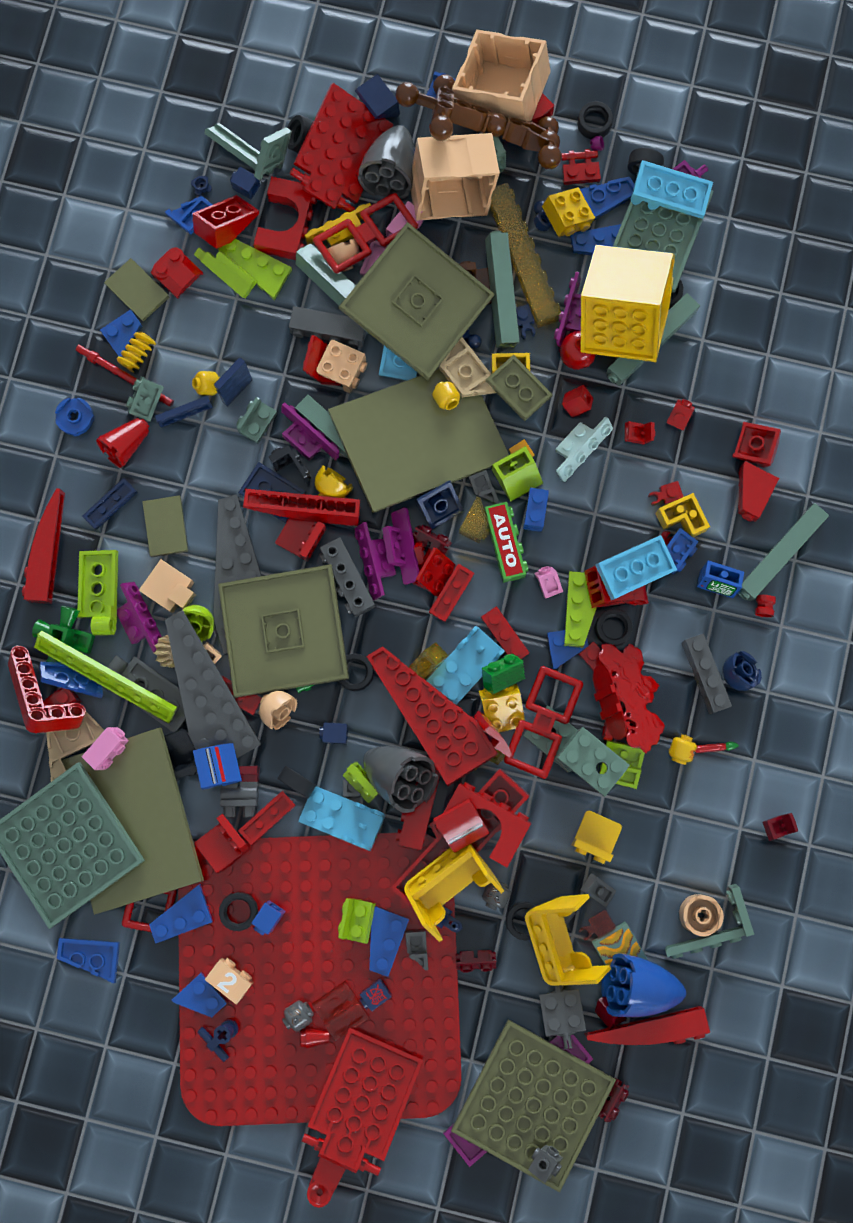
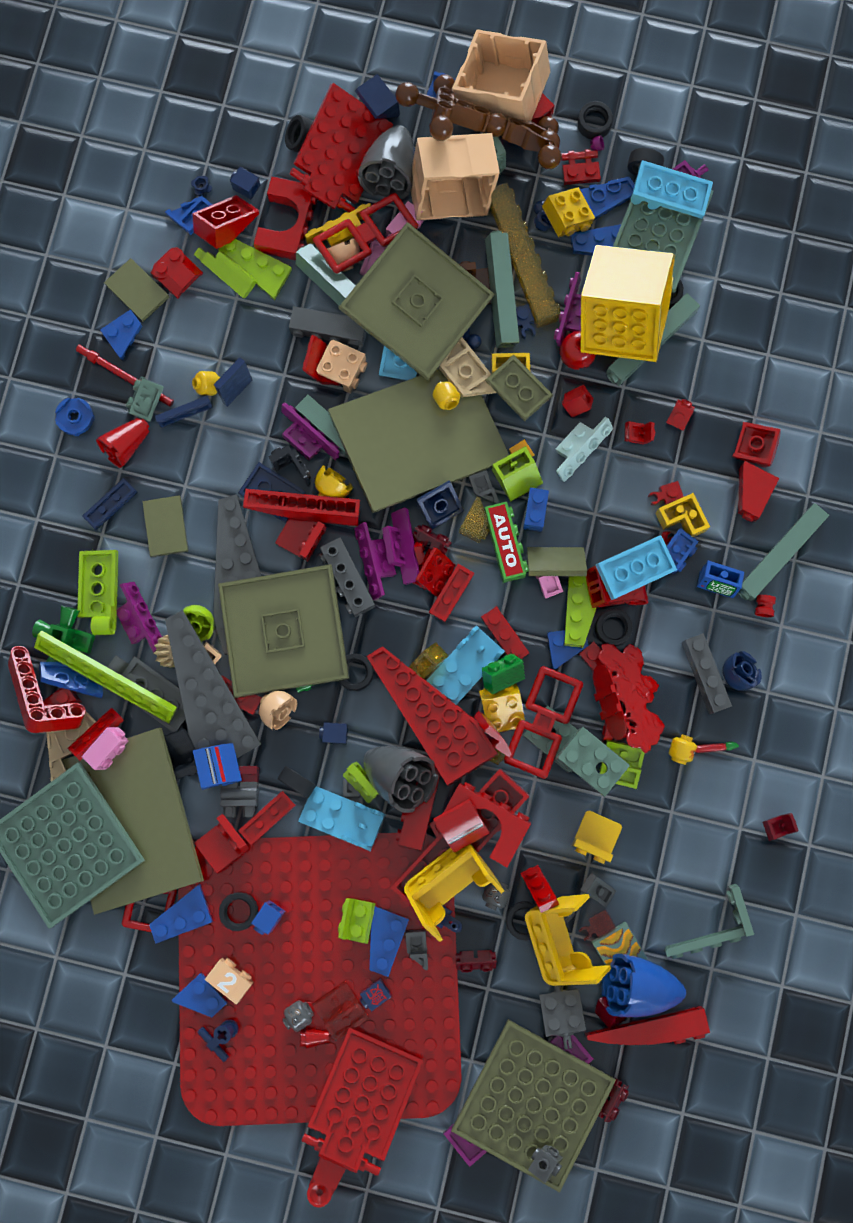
red slope [22,488,65,604] -> none
blue wing [57,938,120,984] -> none
yellow piece [117,331,156,373] -> none
light nougat piece [139,559,196,614] -> none
sand green bracket [204,123,292,180] -> none
sand green bracket [236,397,277,444] -> none
light nougat brick [679,894,724,936] -> none
none -> red plate [67,708,124,761]
none -> red plate [520,865,560,913]
none -> olive tile [527,547,587,576]

